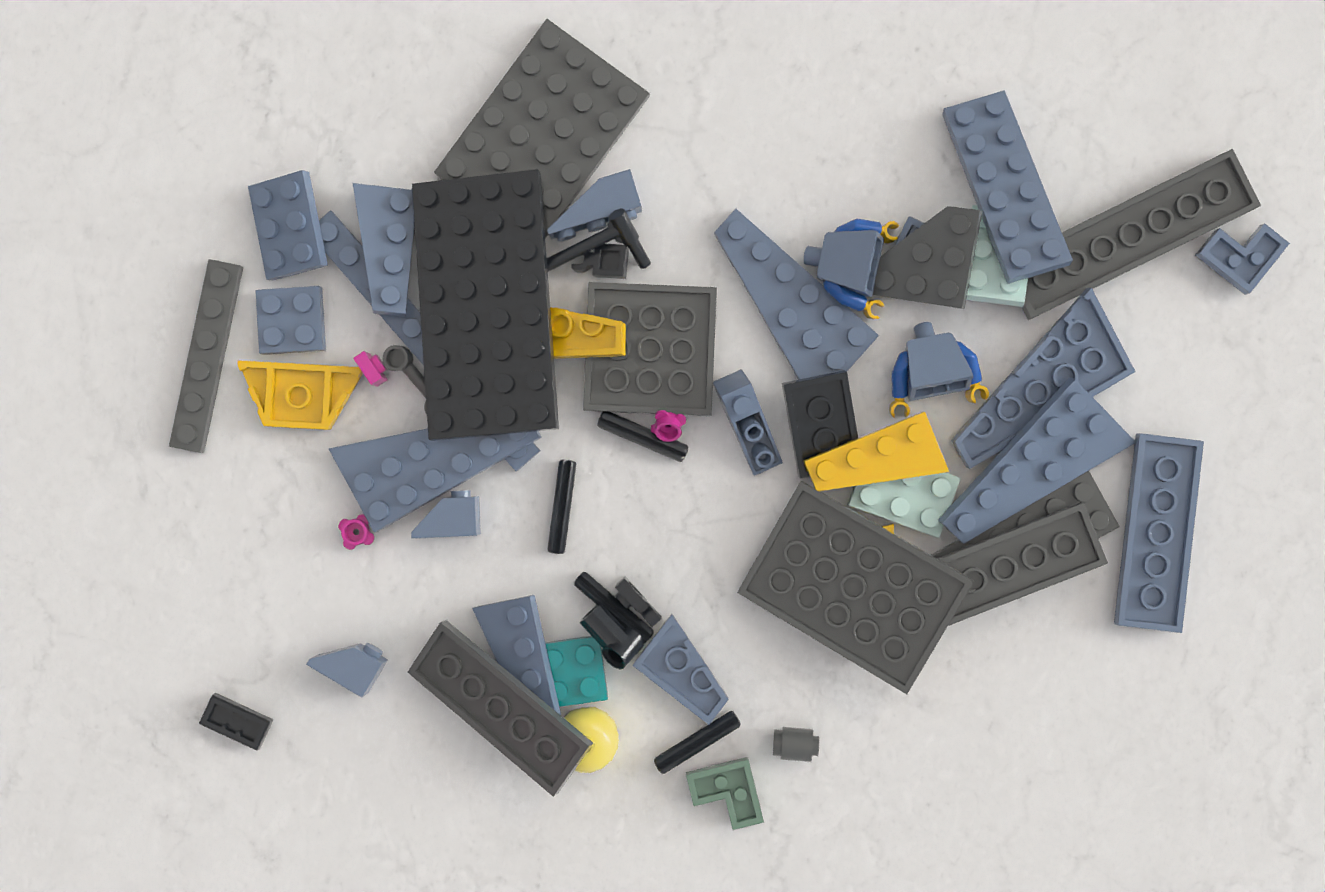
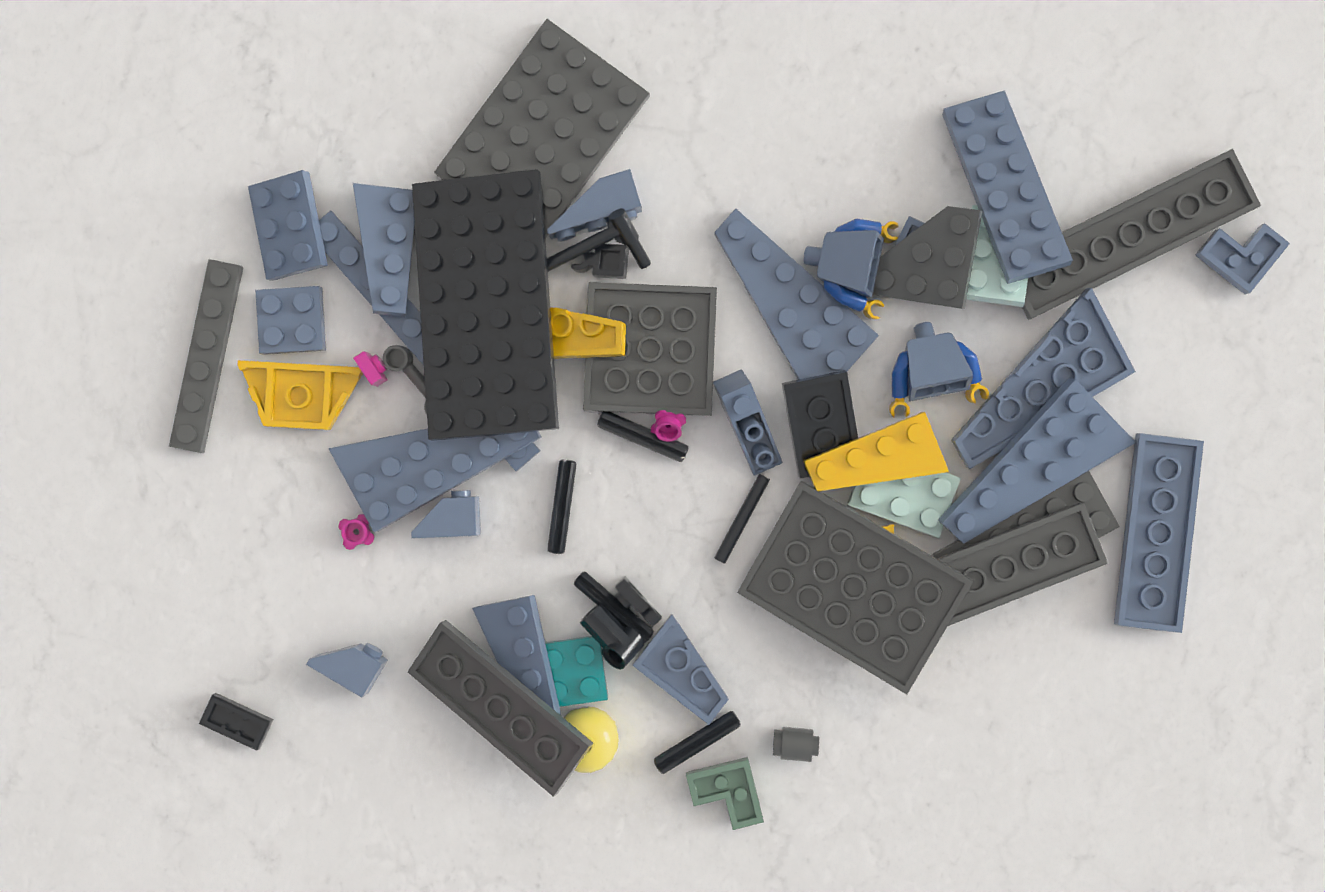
none -> black bar [714,474,770,564]

